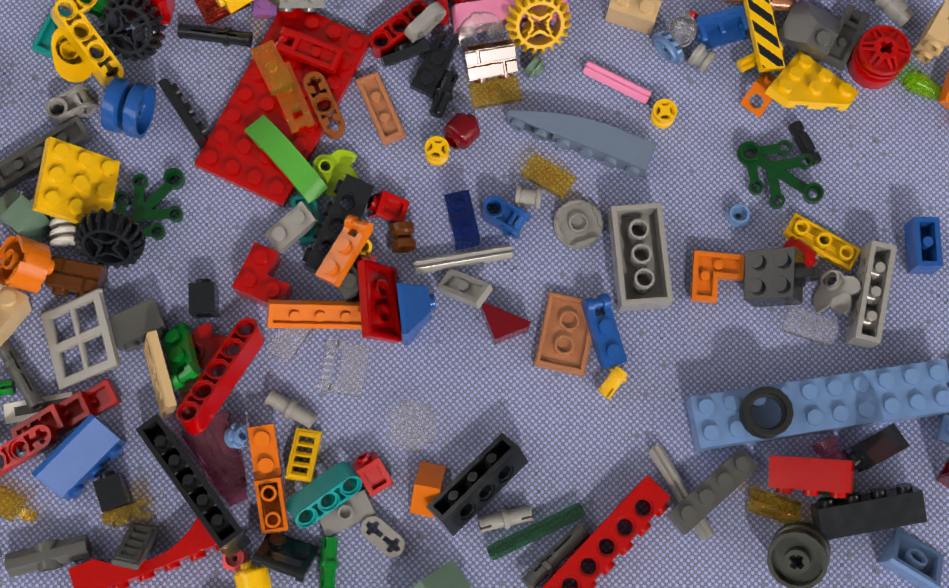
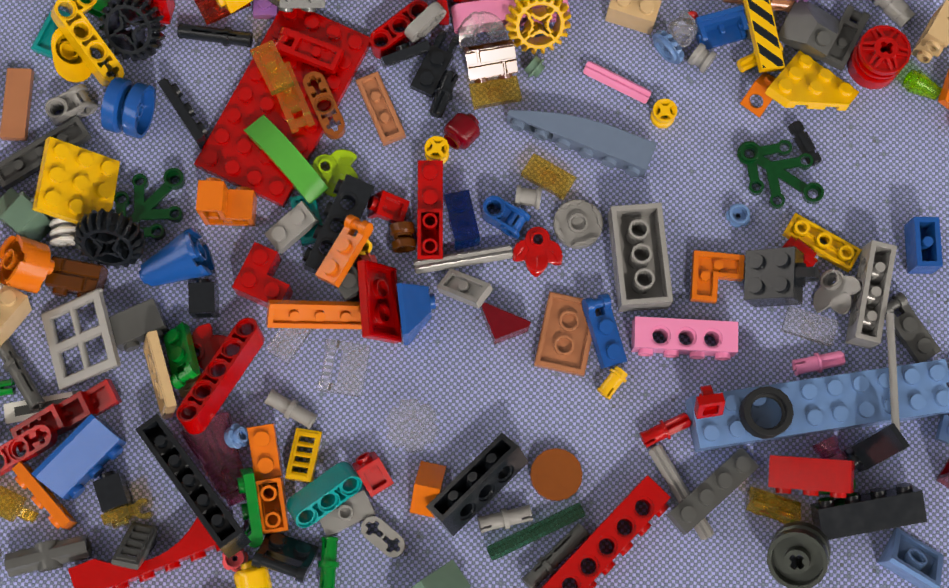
none -> nougat tile [0,68,34,141]
none -> orange plate [12,462,78,530]
none -> blue cone [139,227,214,287]
none -> orange brick [196,177,257,226]
none -> green plate [237,467,263,548]
none -> red slope [417,160,443,260]
none -> red plate [512,227,563,277]
none -> dark orange tile [530,448,583,501]
none -> bright pink brick [631,316,738,361]
none -> red axle [639,413,691,448]
none -> red tile [694,385,726,419]
none -> bright pink axle [792,351,846,376]
none -> dark grey plate [885,292,942,363]
none -> light grey axle [886,313,900,431]

